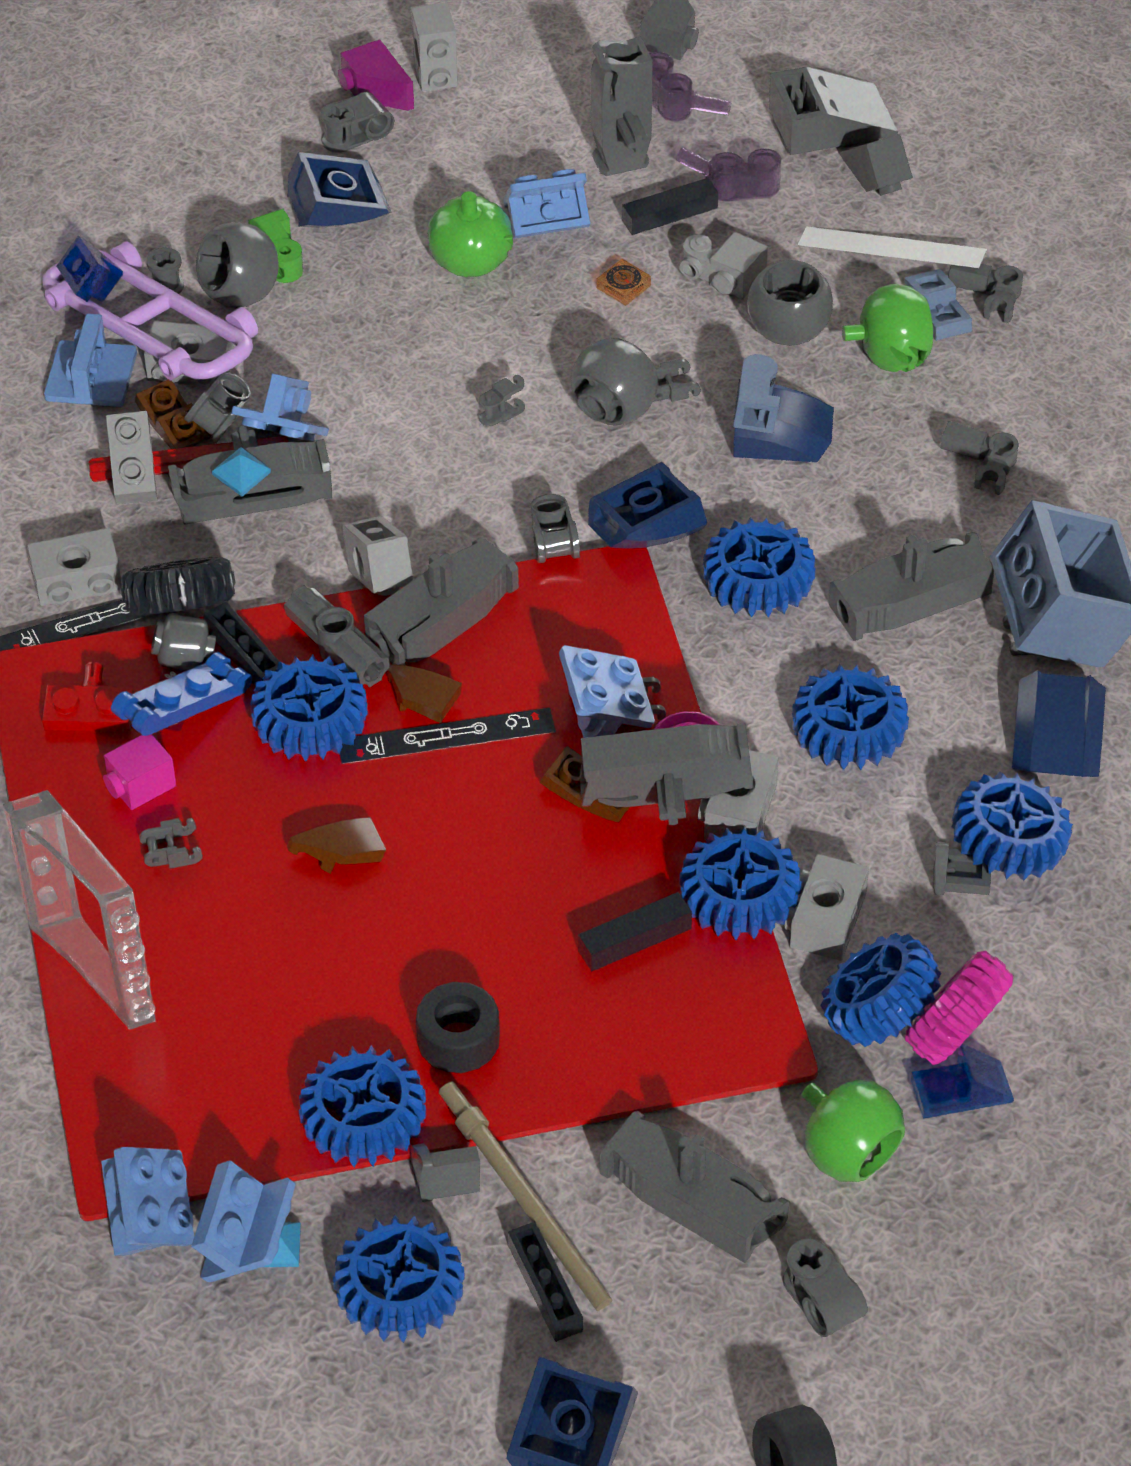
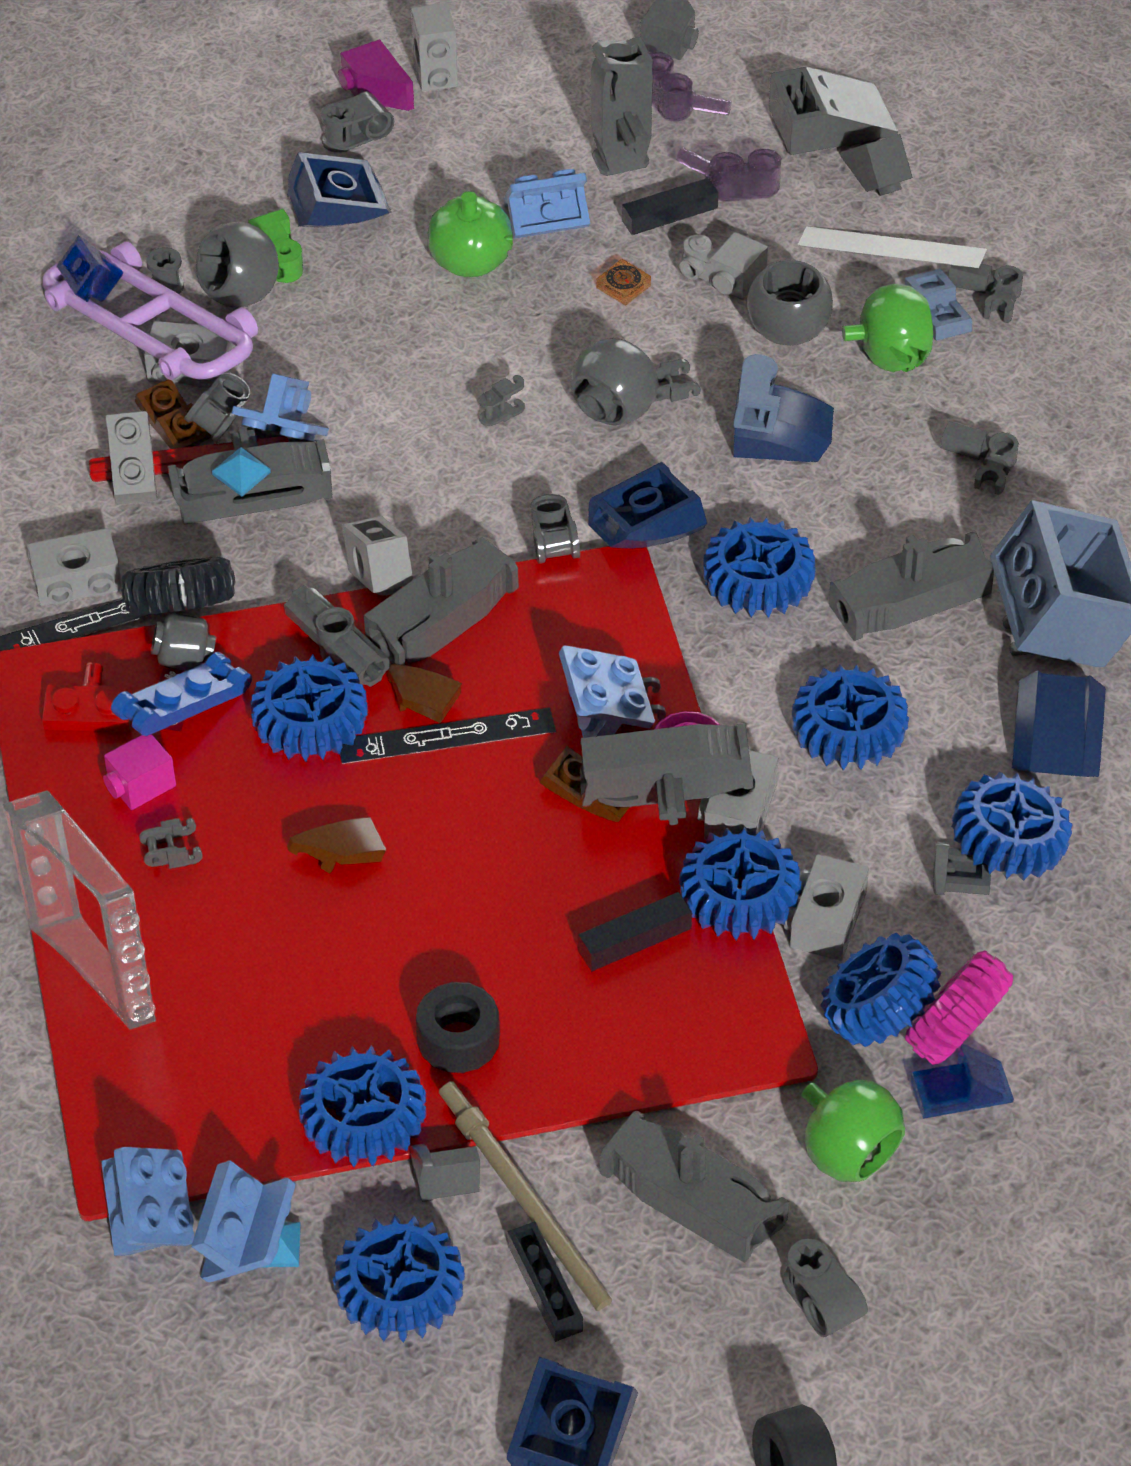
medium blue bracket [44,314,137,407] -> none
black piece [204,602,279,687] -> none

